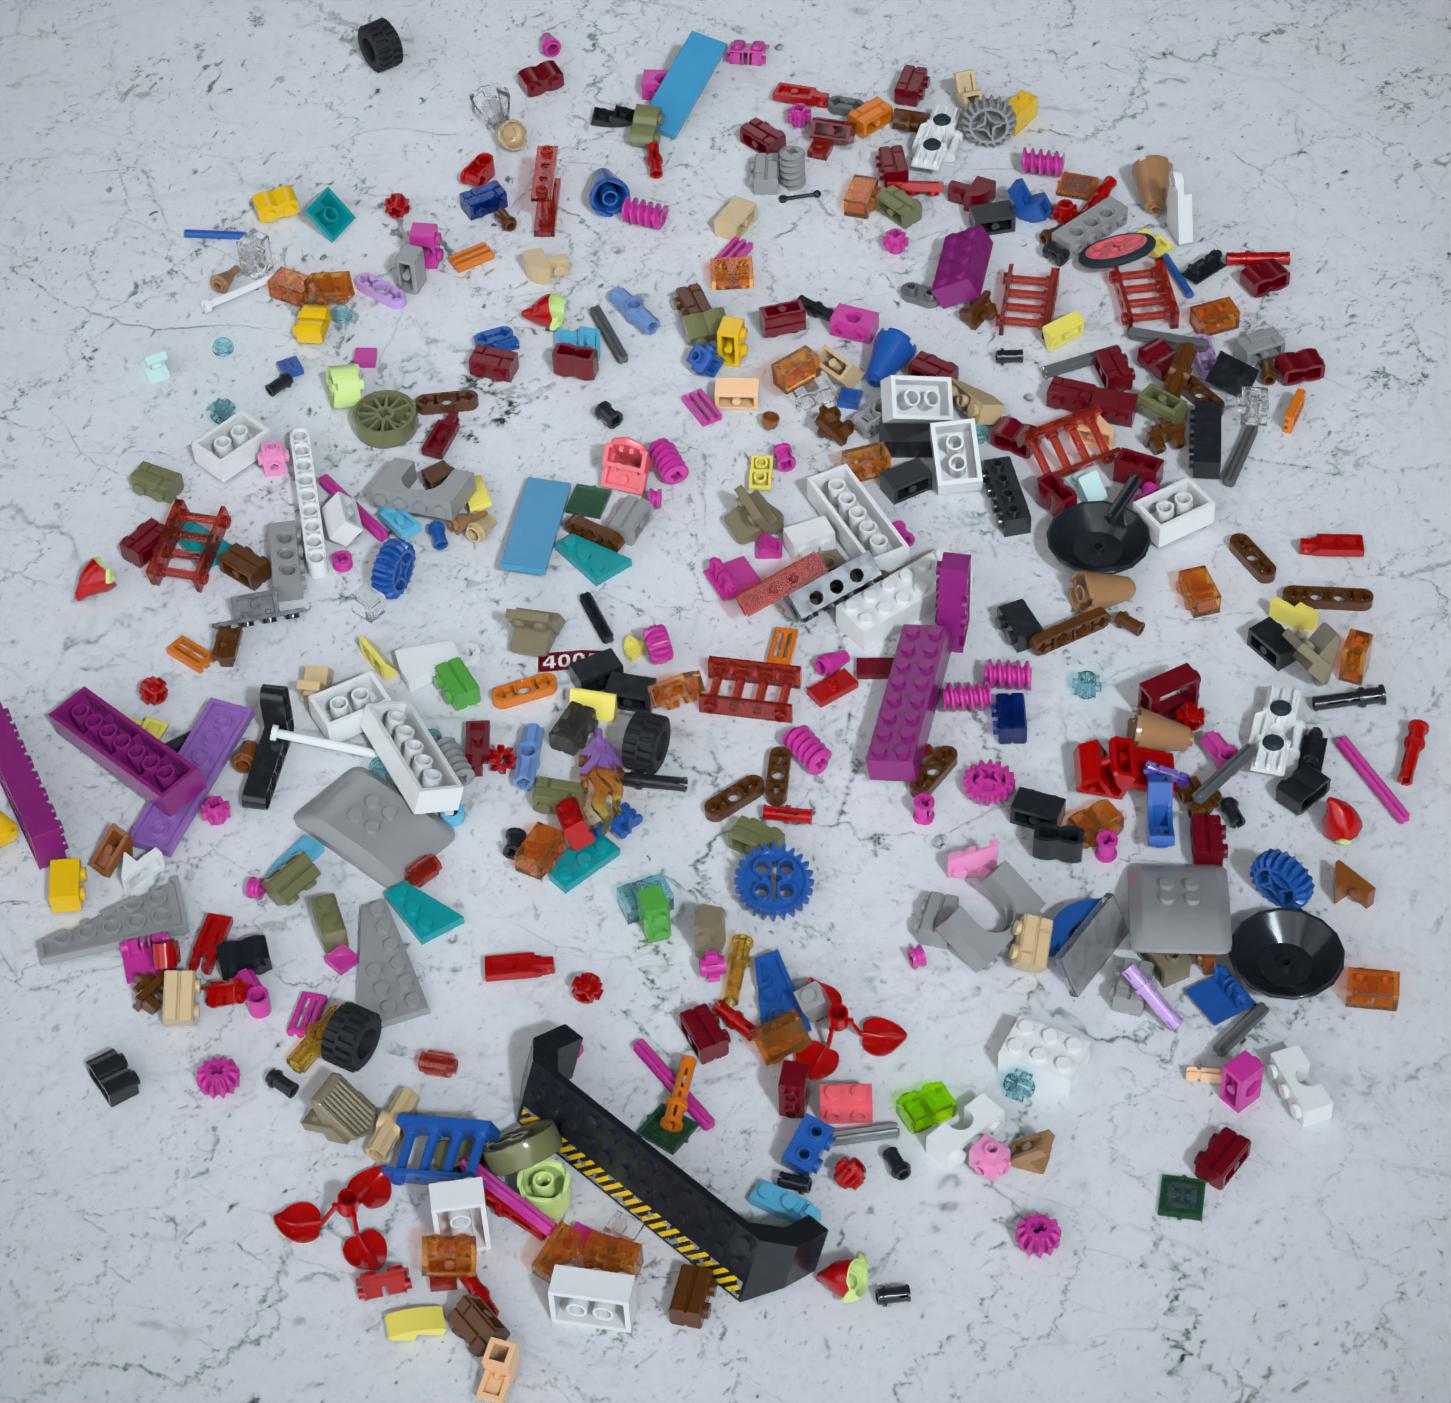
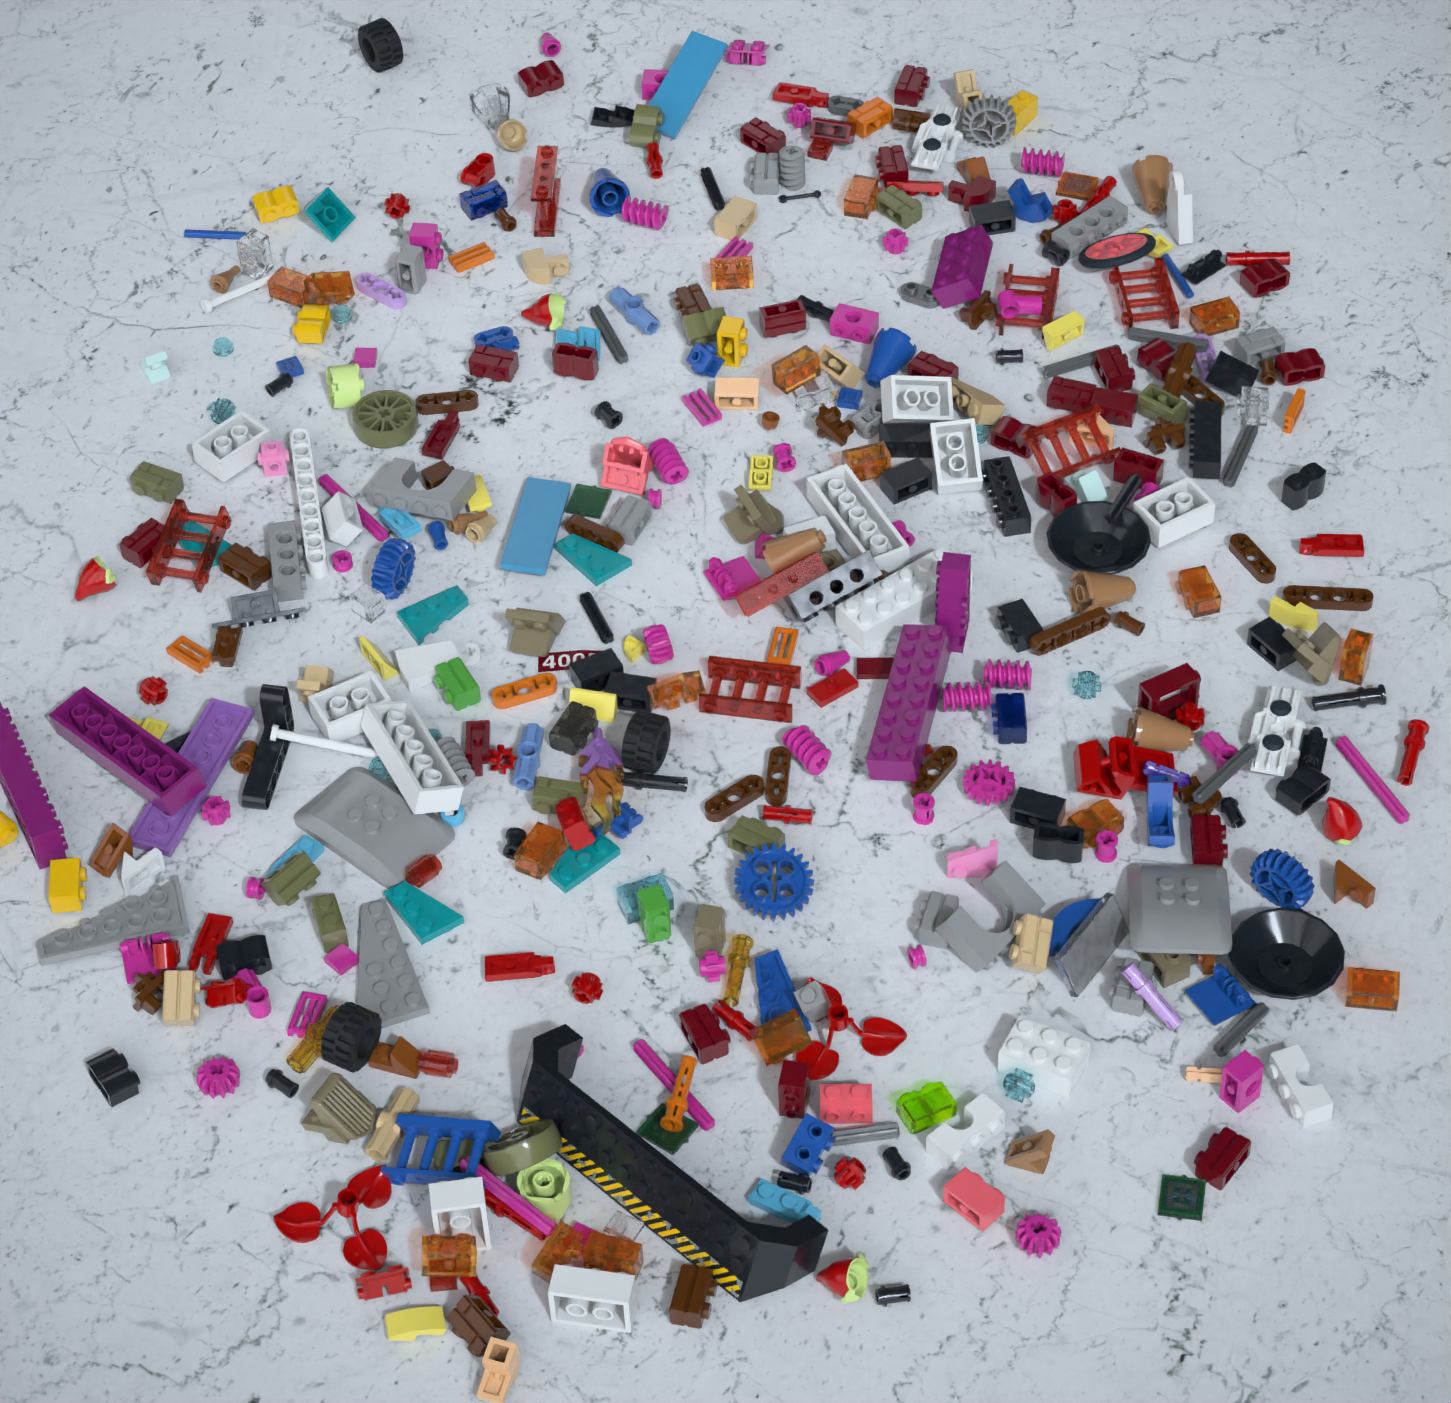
bright pink brick [969,1134,1011,1182] -> none
none -> dark orange slope [368,1036,426,1079]
none -> teal wing [397,585,469,646]
none -> black axle [700,167,725,211]
none -> medium nougat cone [761,527,827,583]
none -> coral brick [943,1167,1005,1232]
none -> dark orange slope [957,156,991,185]
none -> dark pink piece [998,290,1042,319]
none -> black brick [1281,462,1326,511]

